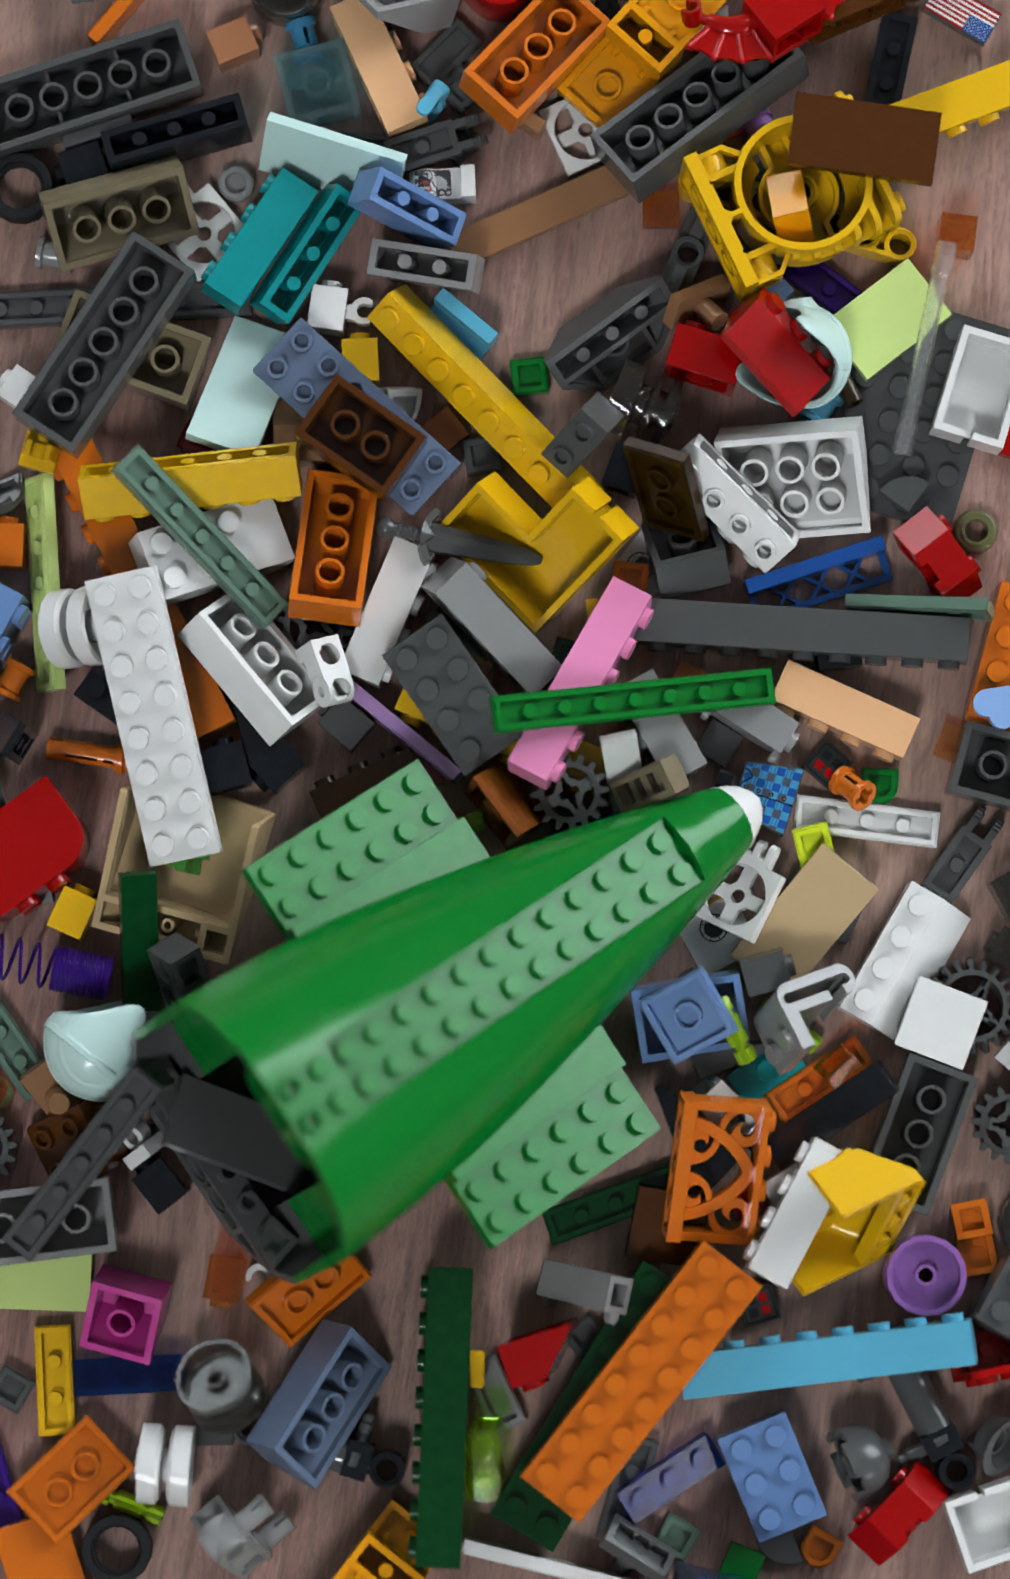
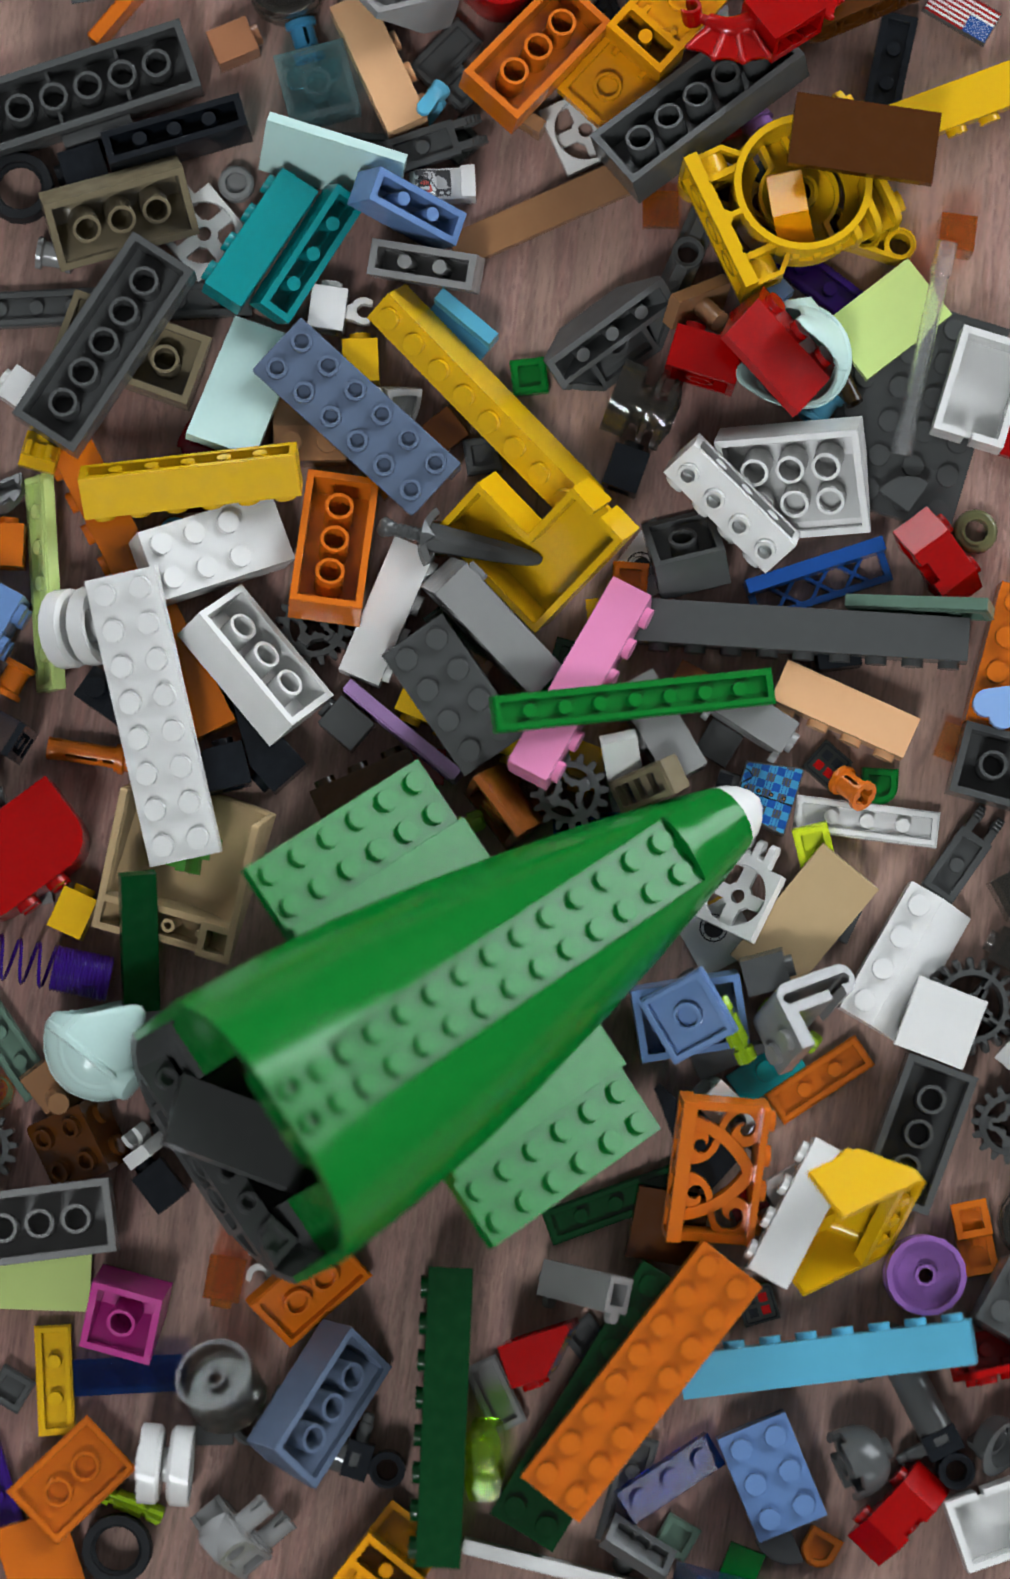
dark grey tile [2,1064,166,1262] -> none
sand green tile [110,444,289,630] -> none
dark grey brick [147,932,211,1008] -> none
reddish brown brick [294,374,427,502] -> none
white leg [295,634,354,708] -> none
yellow tile [470,1349,485,1388] -> none
dark grey brick [541,391,625,478] -> none
dark brown tile [623,436,710,542] -> none
black tile [767,1060,900,1171] -> none
clear orange tile [813,1043,862,1090] -> none

